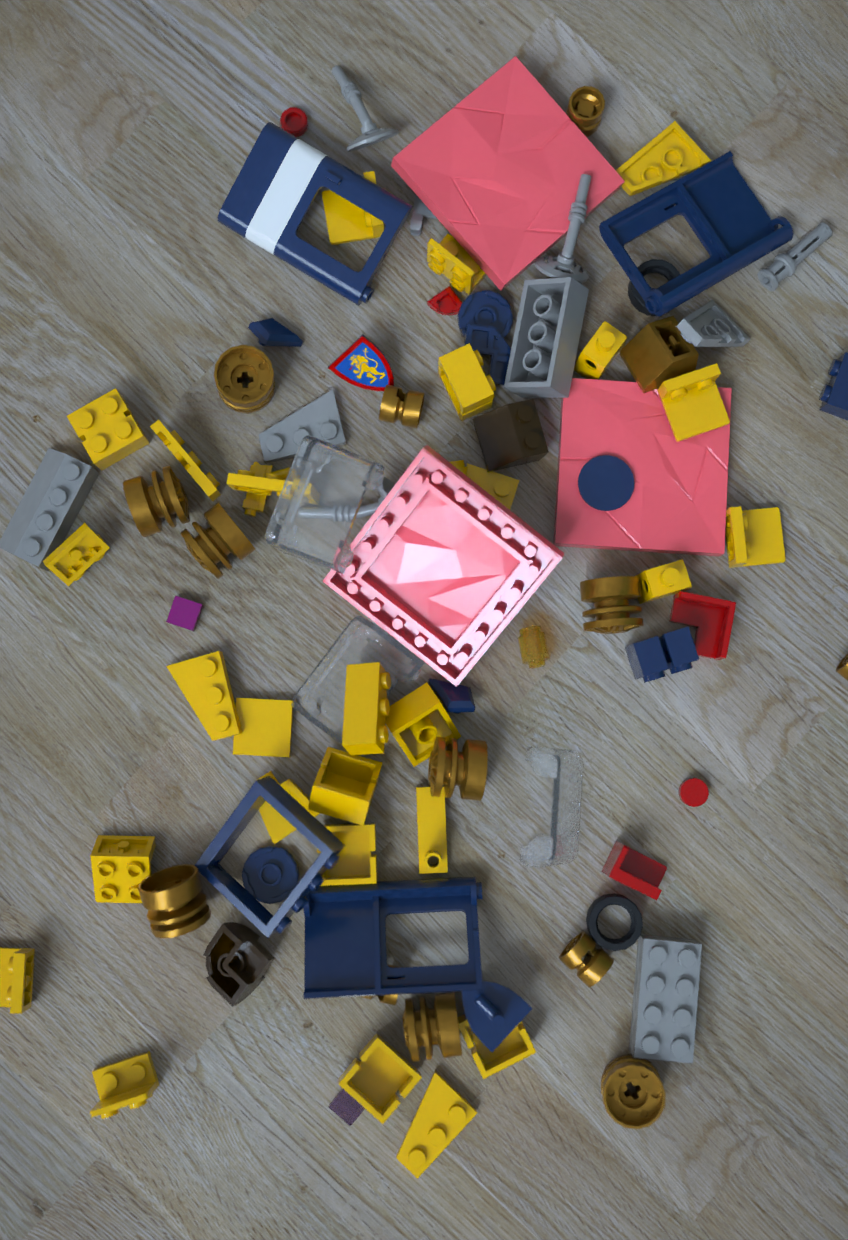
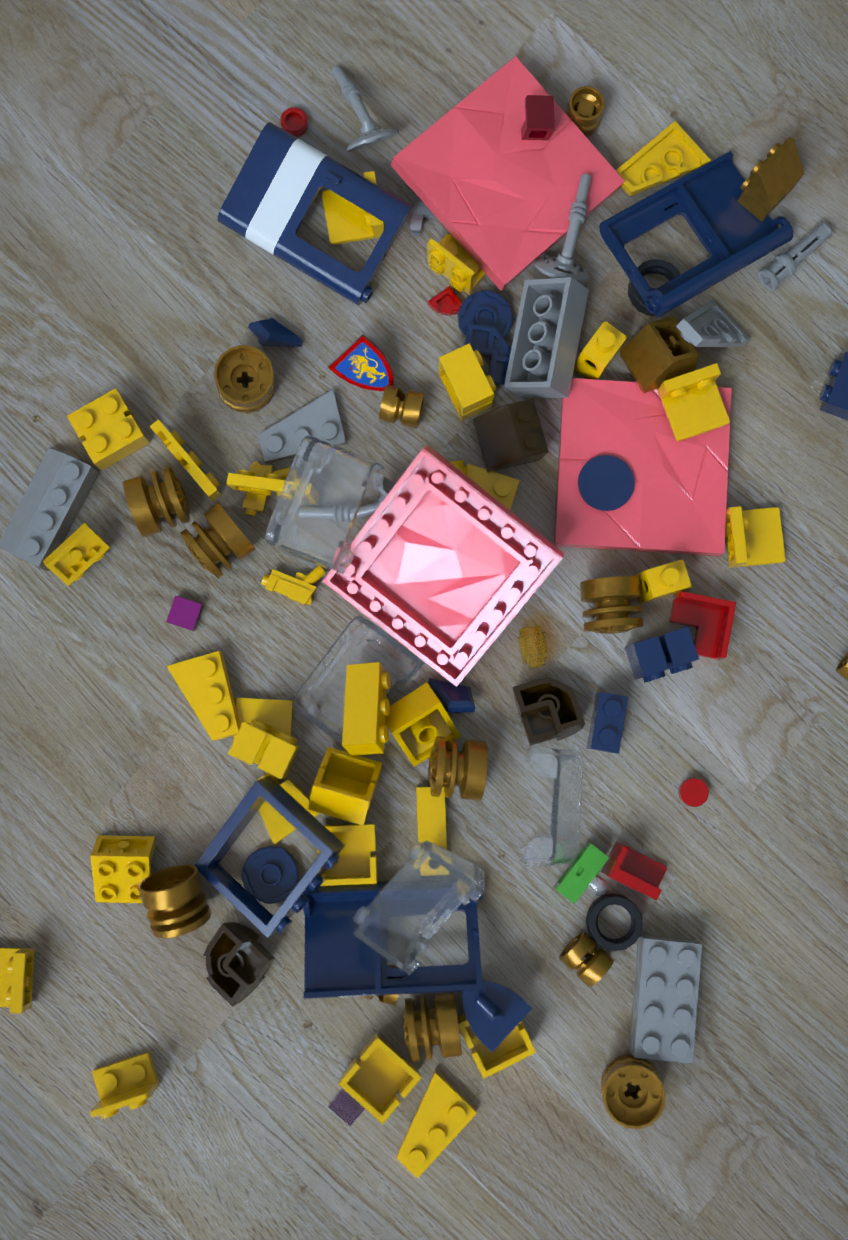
none -> yellow piece [228,719,301,779]
none -> yellow piece [261,565,326,606]
none -> clear windscreen [353,840,485,975]
none -> dark brown brick [513,678,585,746]
none -> dark red panel [521,95,555,140]
none -> bright green piece [554,842,609,904]
none -> dark blue brick [586,692,628,754]
none -> pearl gold slope [737,137,804,222]

